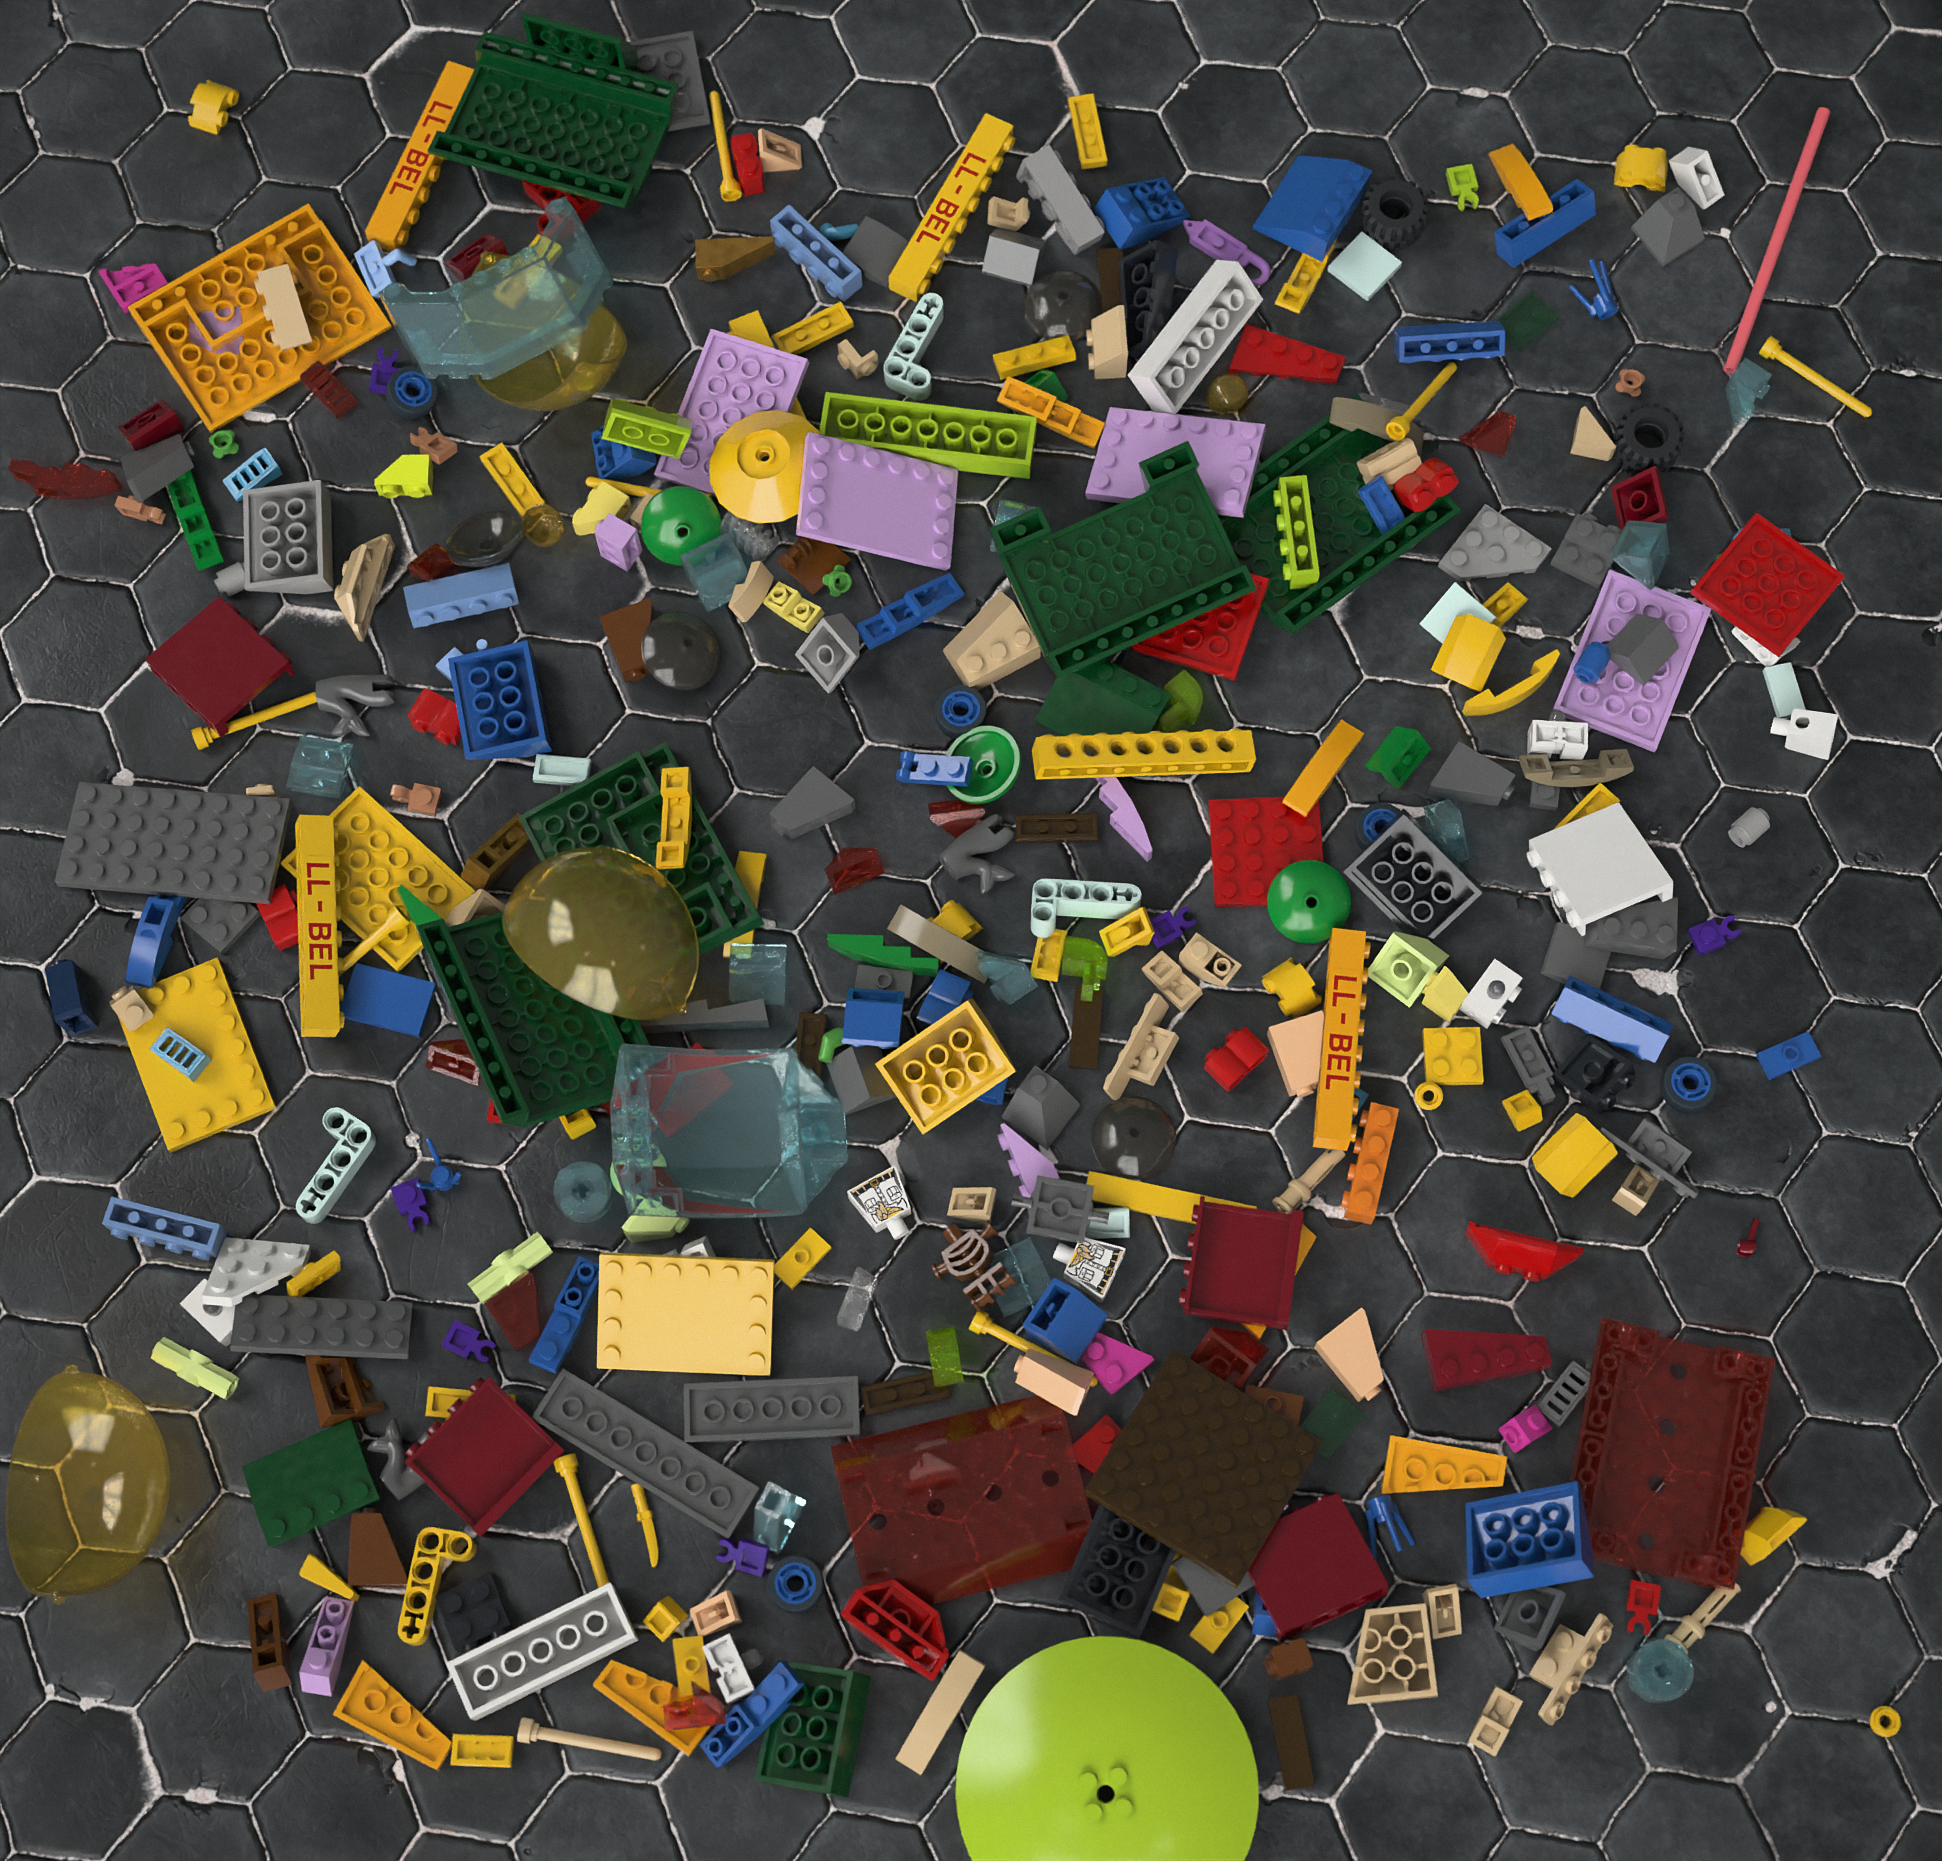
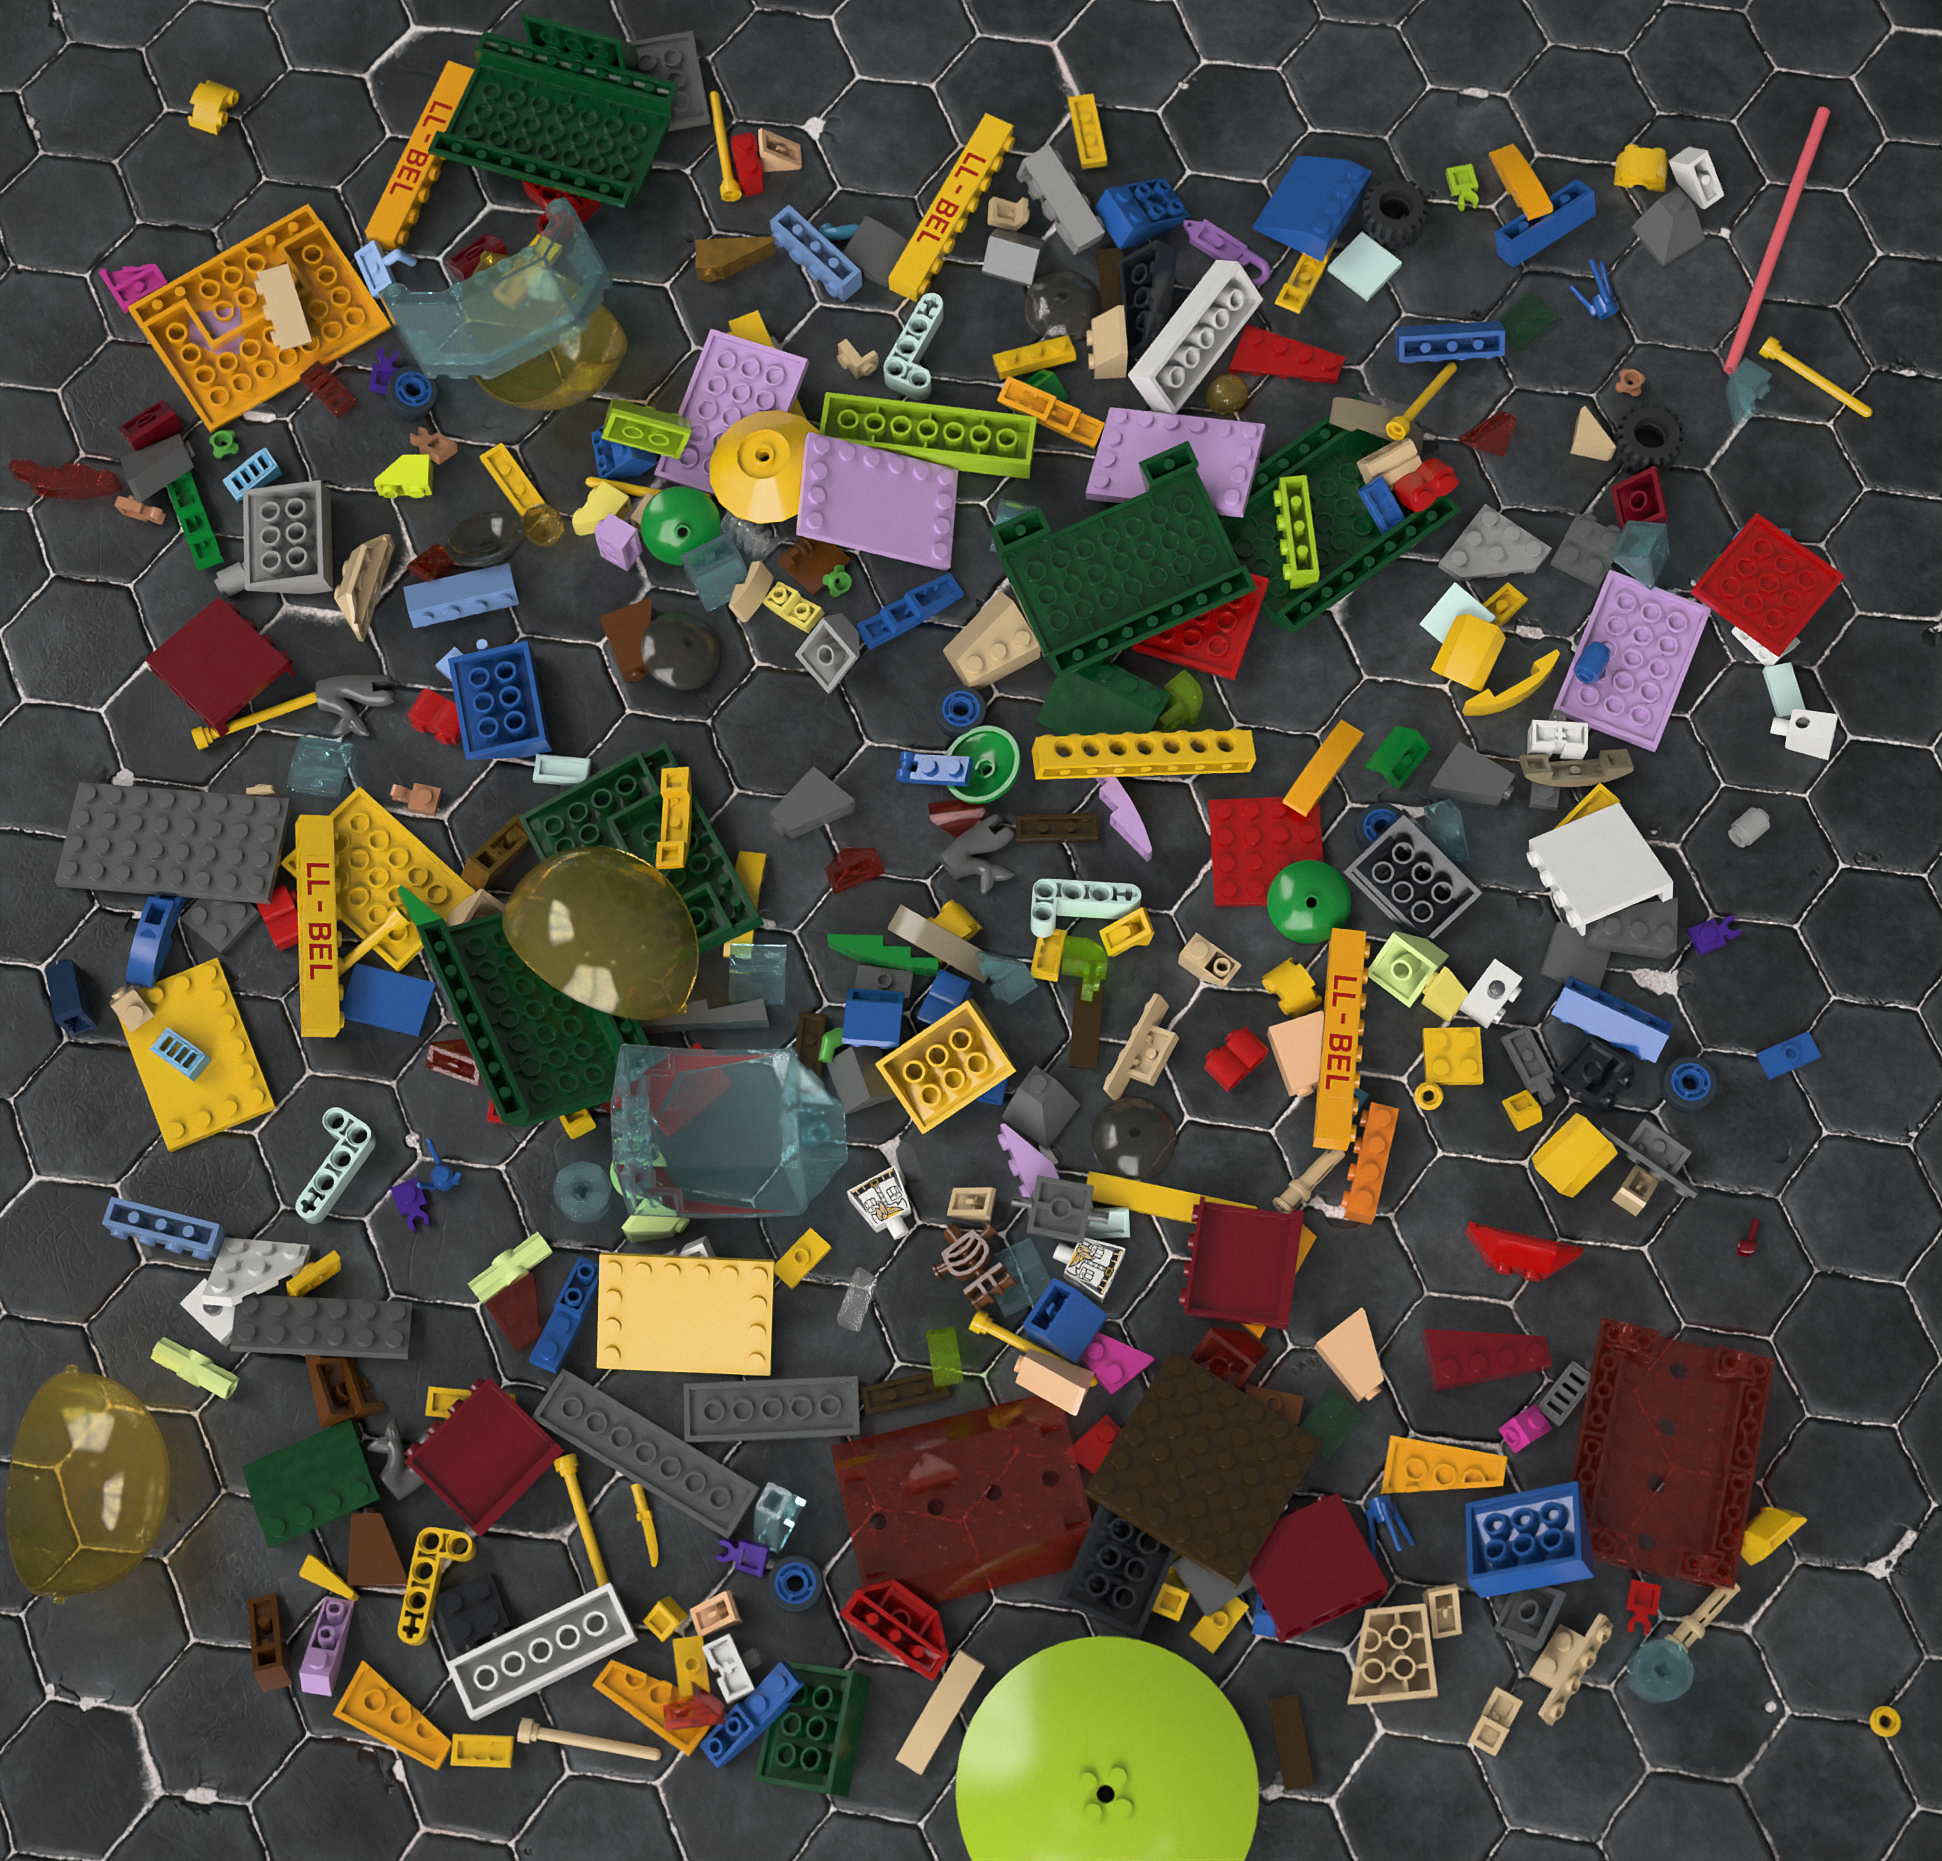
dark purple plate [441,1320,497,1364] -> none
yellow plate [771,301,854,355] -> none
tan slope [1142,951,1203,1013] -> none
dark purple plate [1150,907,1197,949] -> none
reddish brown brick [1263,1638,1313,1681] -> none
dark grey slope [1607,613,1679,687] -> none

